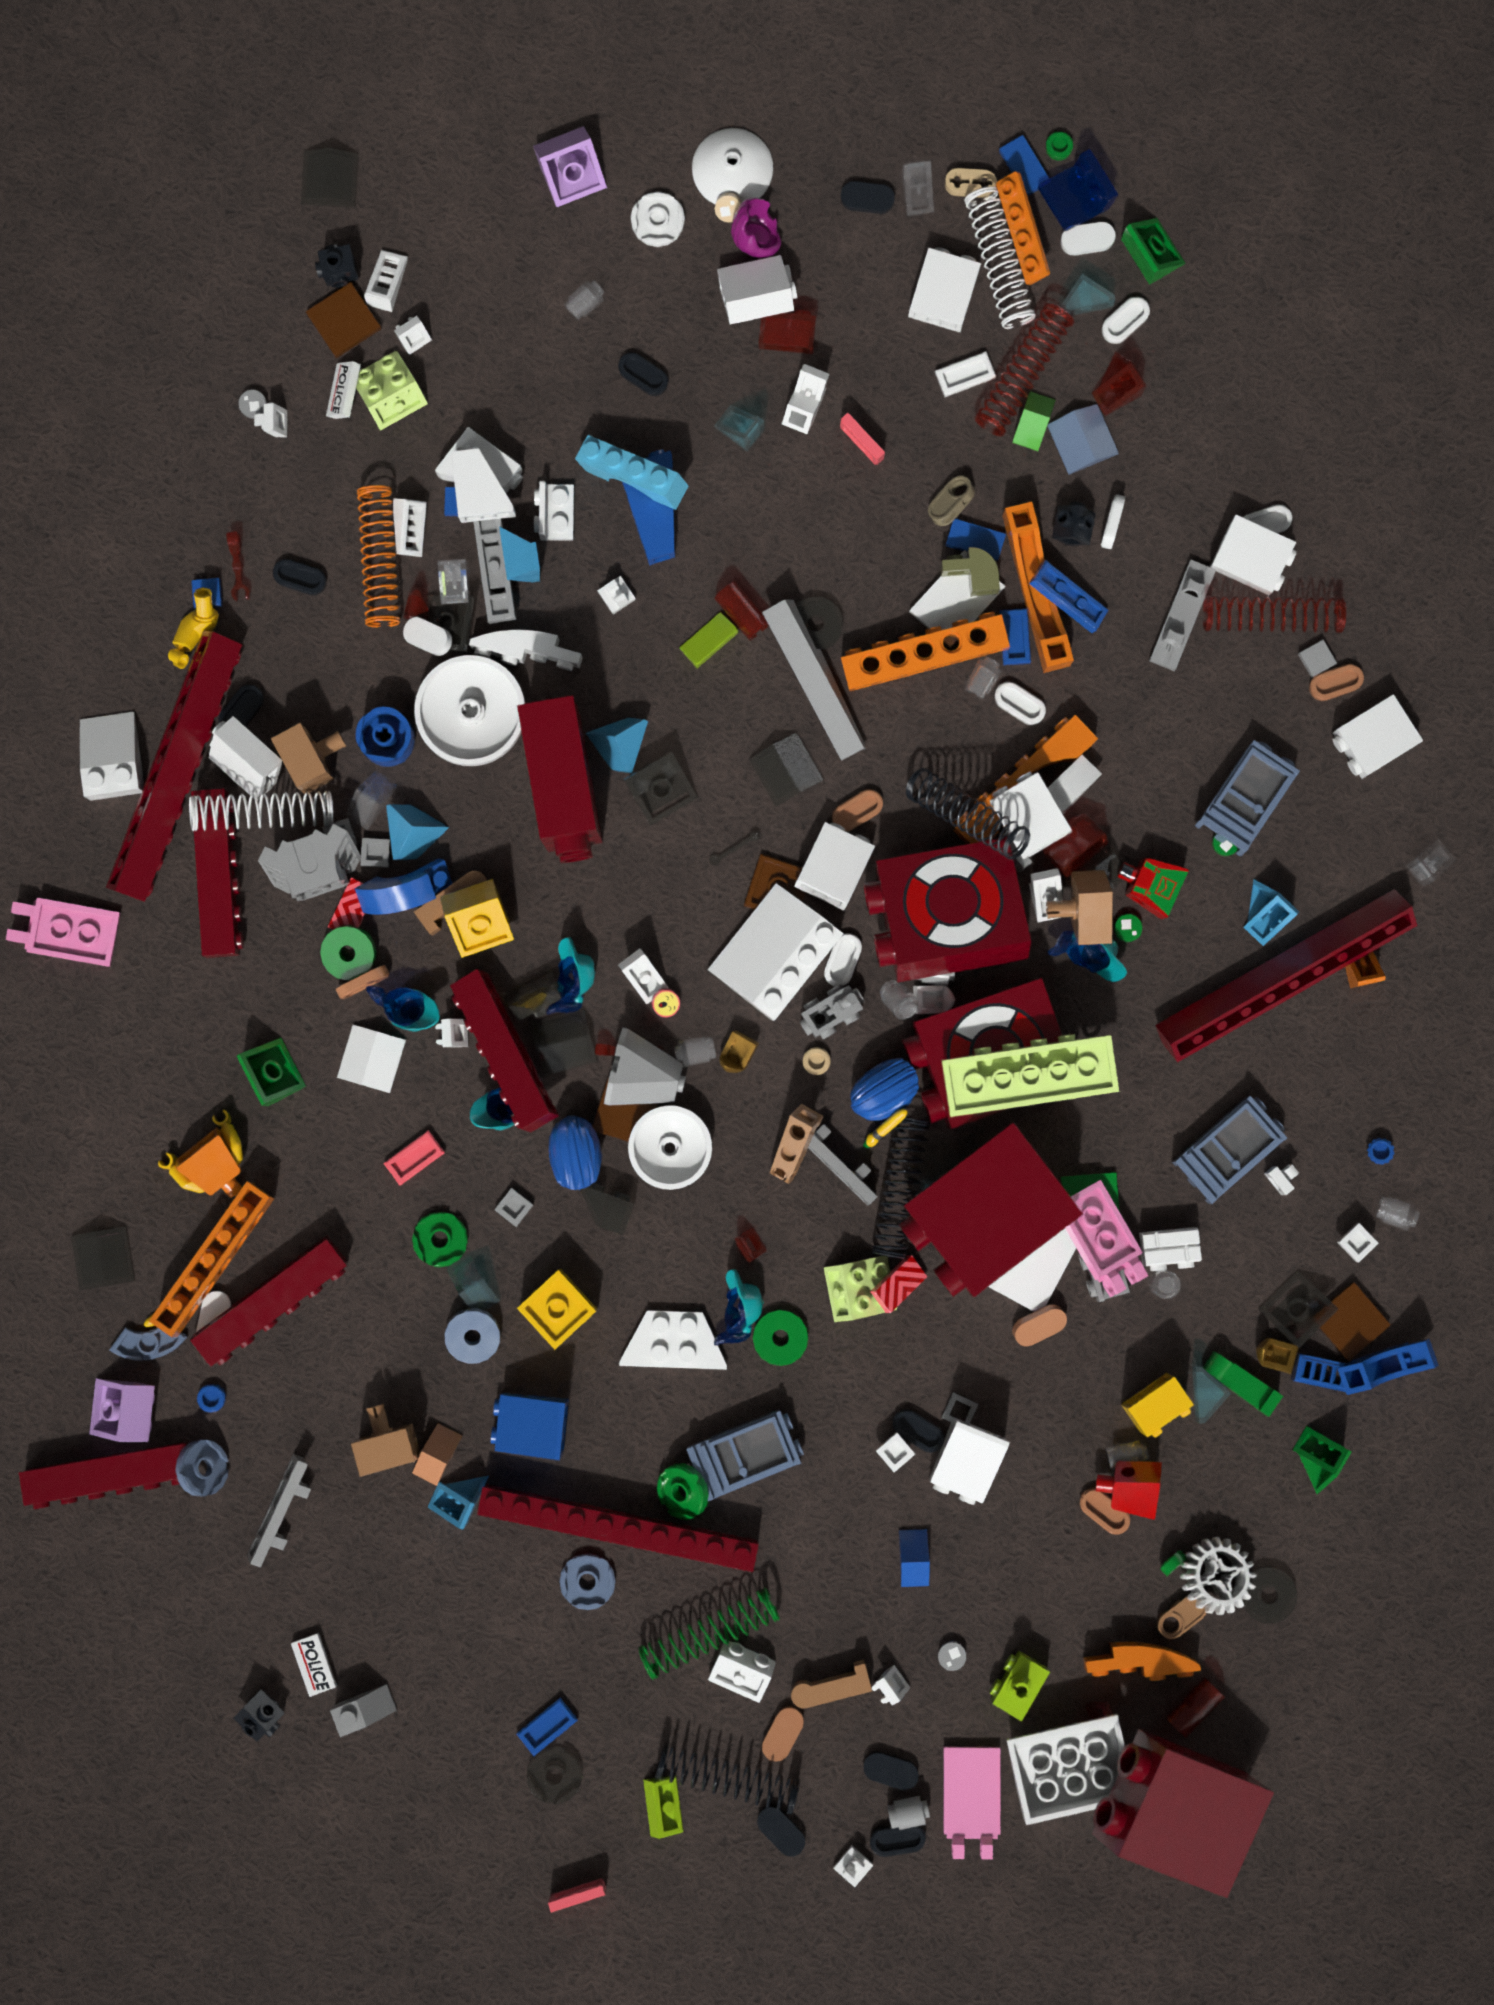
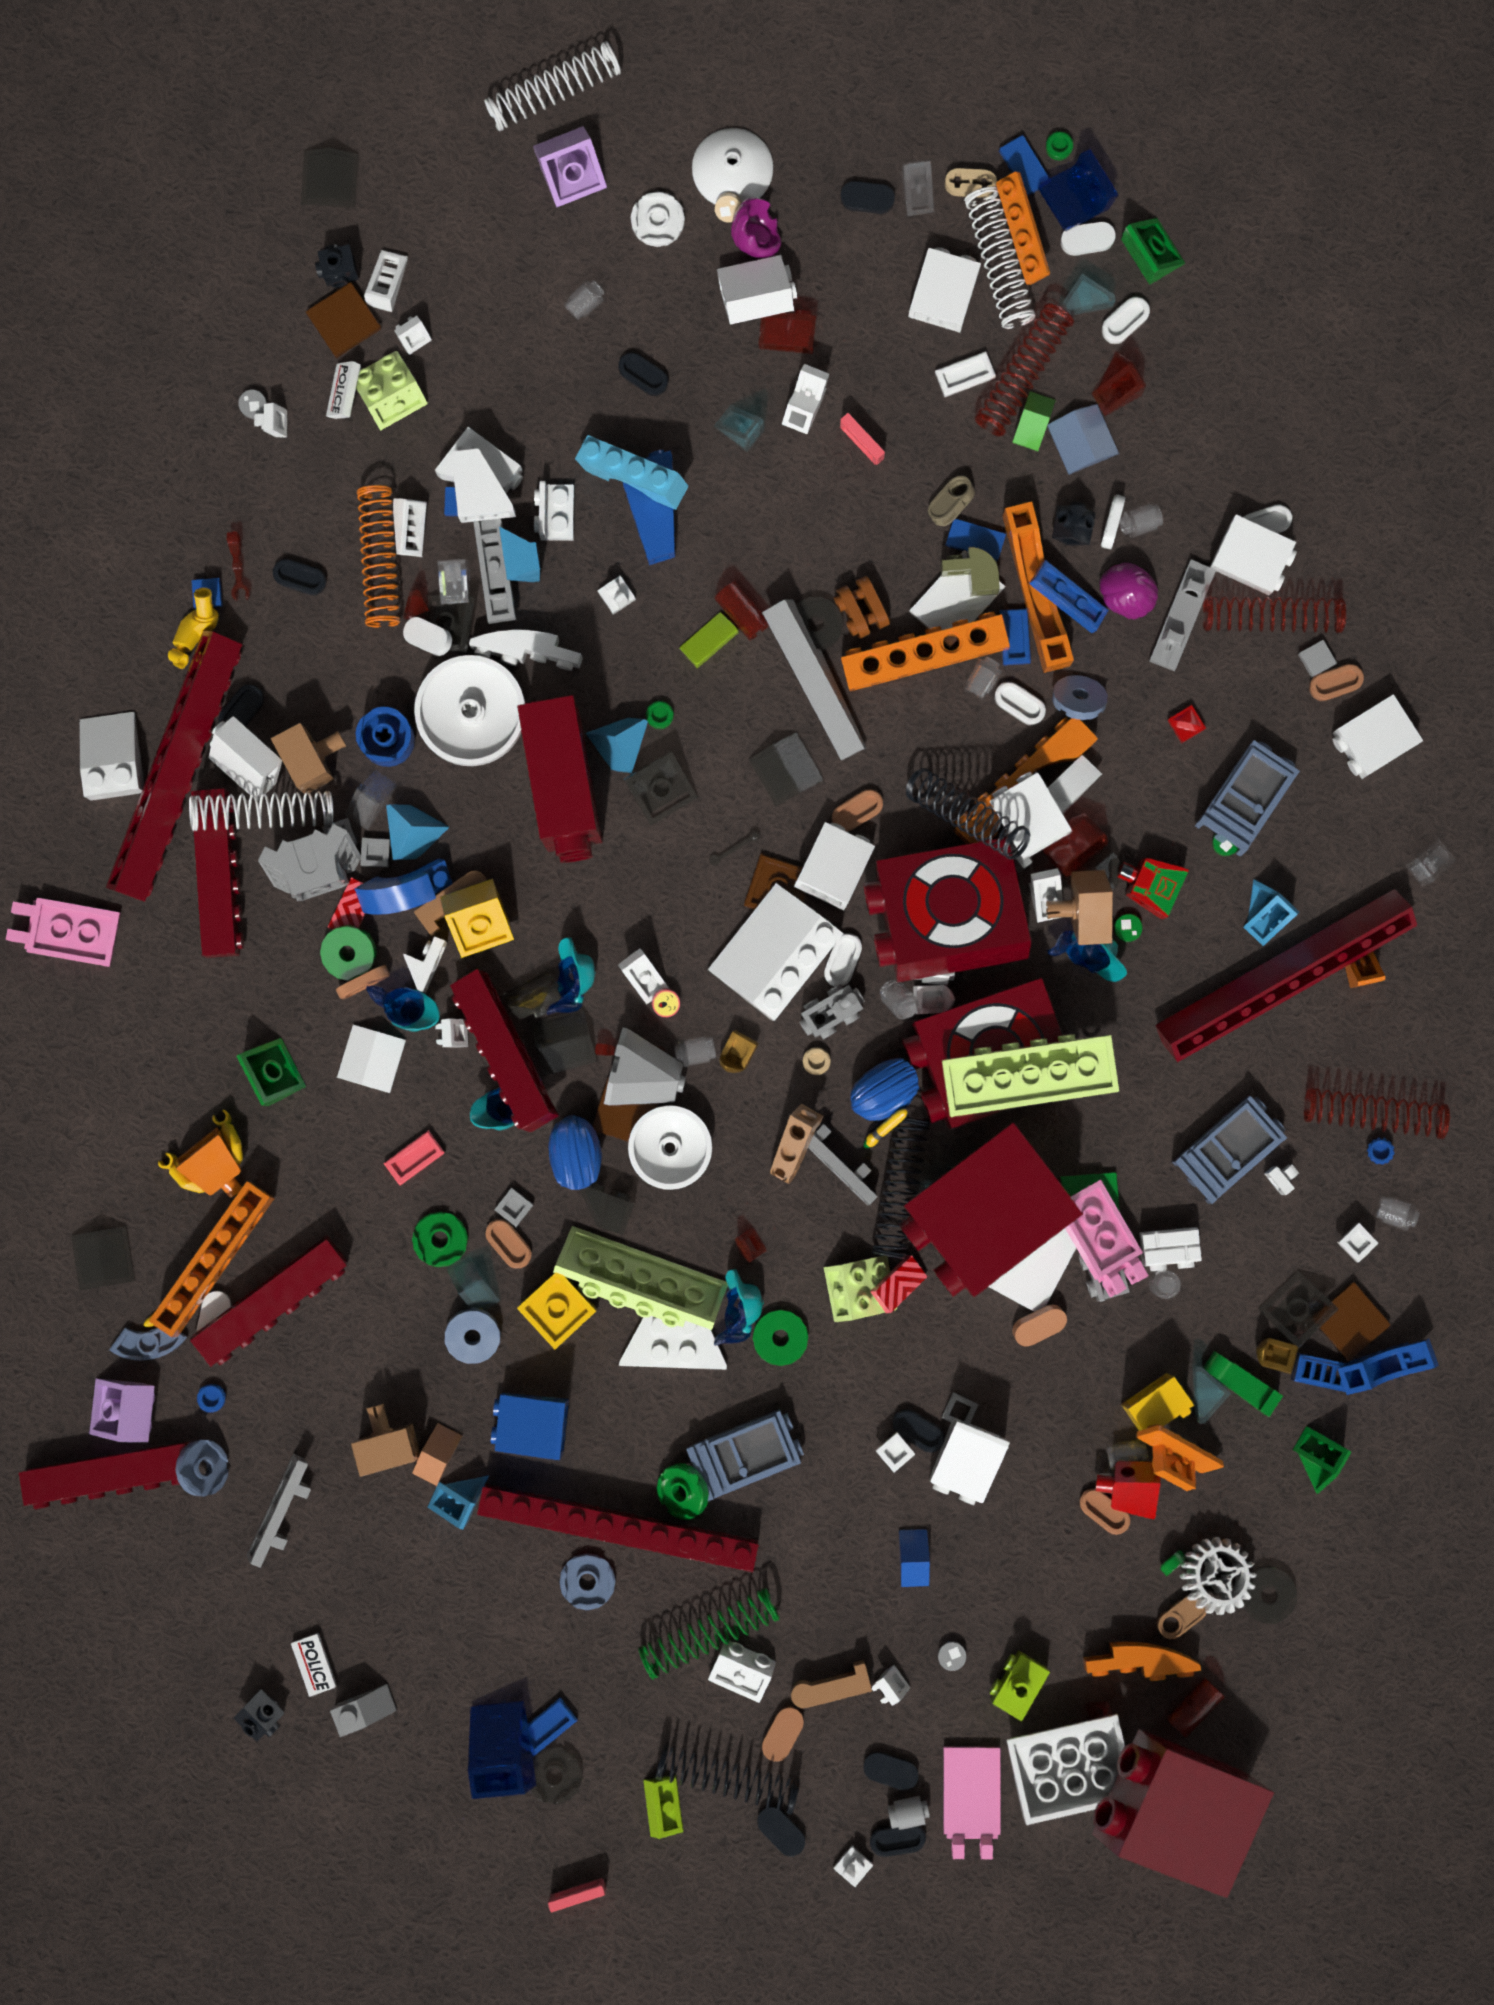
none -> white slope [403,937,447,993]
none -> clear blue slope [468,1701,536,1799]
none -> white piece [485,41,621,132]
none -> nougat tile [486,1219,532,1269]
none -> yellowish green plate [554,1226,728,1330]
none -> green tile [646,701,674,729]
none -> dark orange brick [834,576,890,639]
none -> sand blue tile [1052,675,1108,720]
none -> magenta piece [1099,563,1158,619]
none -> clear brick [1120,504,1163,538]
none -> orange bracket [1137,1424,1224,1491]
none -> red tile [1167,705,1206,744]
none -> clear red piece [1303,1087,1450,1139]

